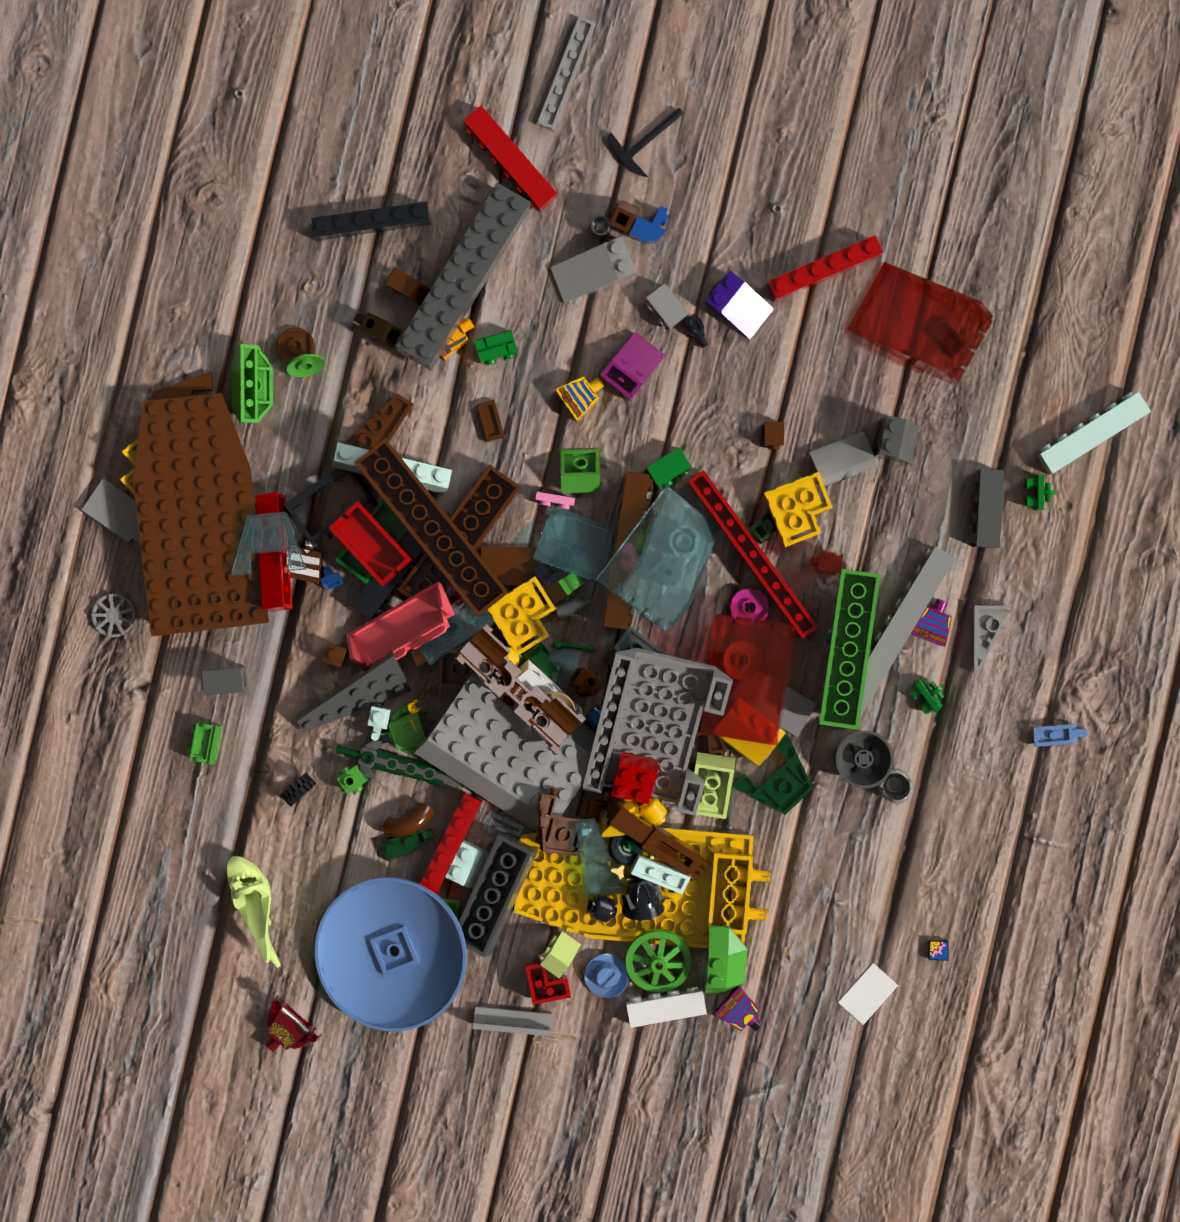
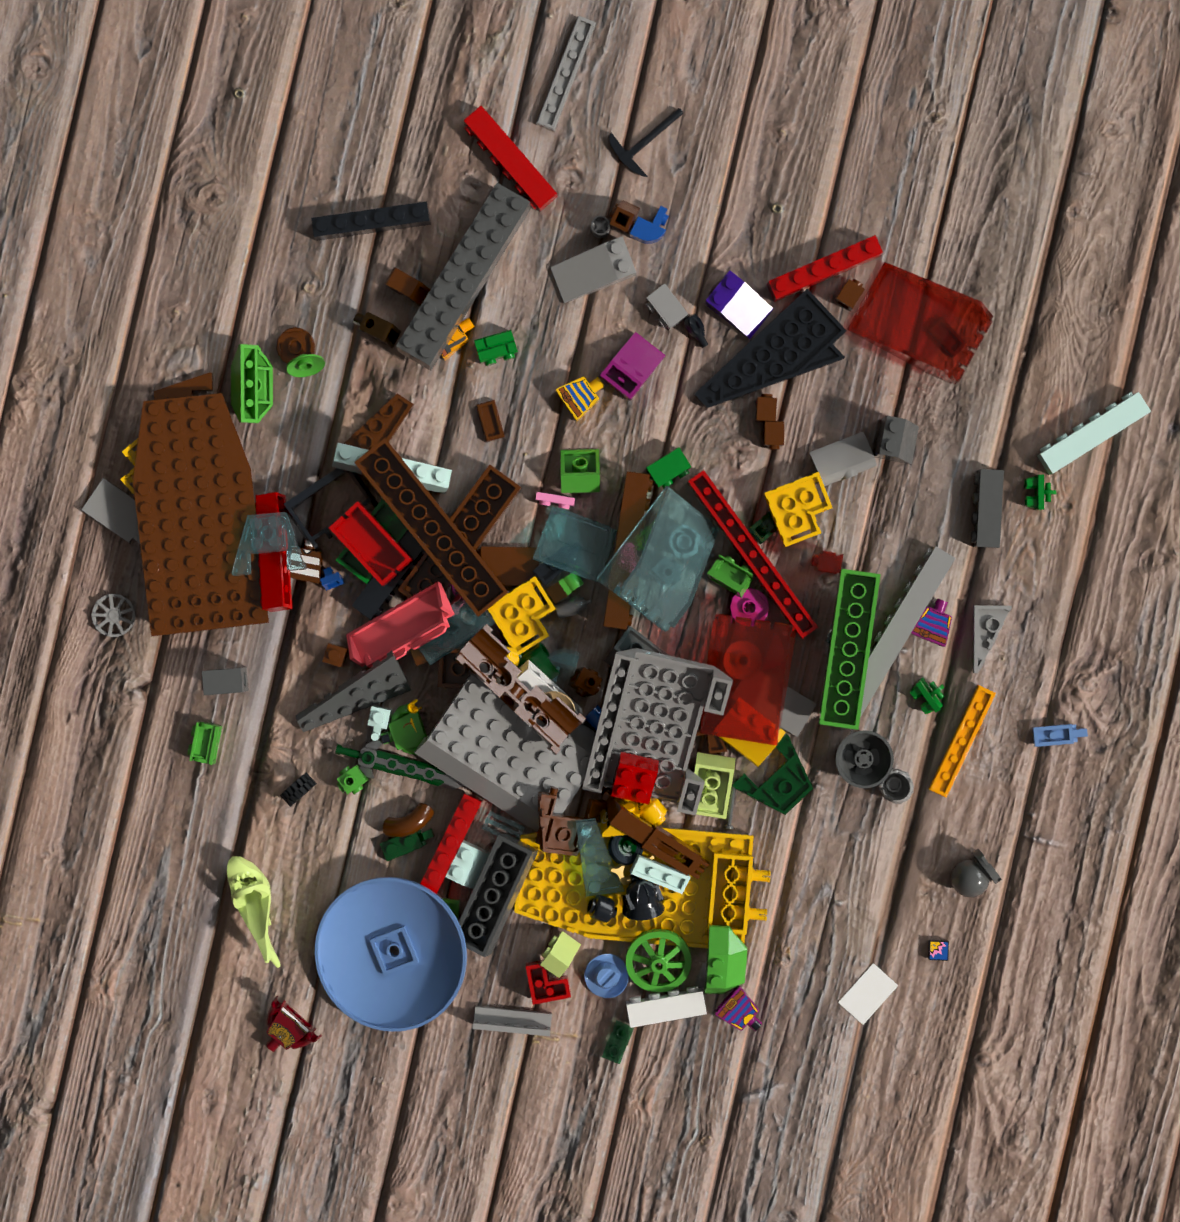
green hinge [555,640,595,653] -> none
none -> clear green slope [601,1020,634,1064]
none -> black wing [694,288,847,409]
none -> bright green hinge [707,554,754,598]
none -> reddish brown brick [755,394,777,422]
none -> reddish brown brick [835,279,865,311]
none -> light orange tile [928,685,996,798]
none -> dark grey tile [951,849,1002,898]

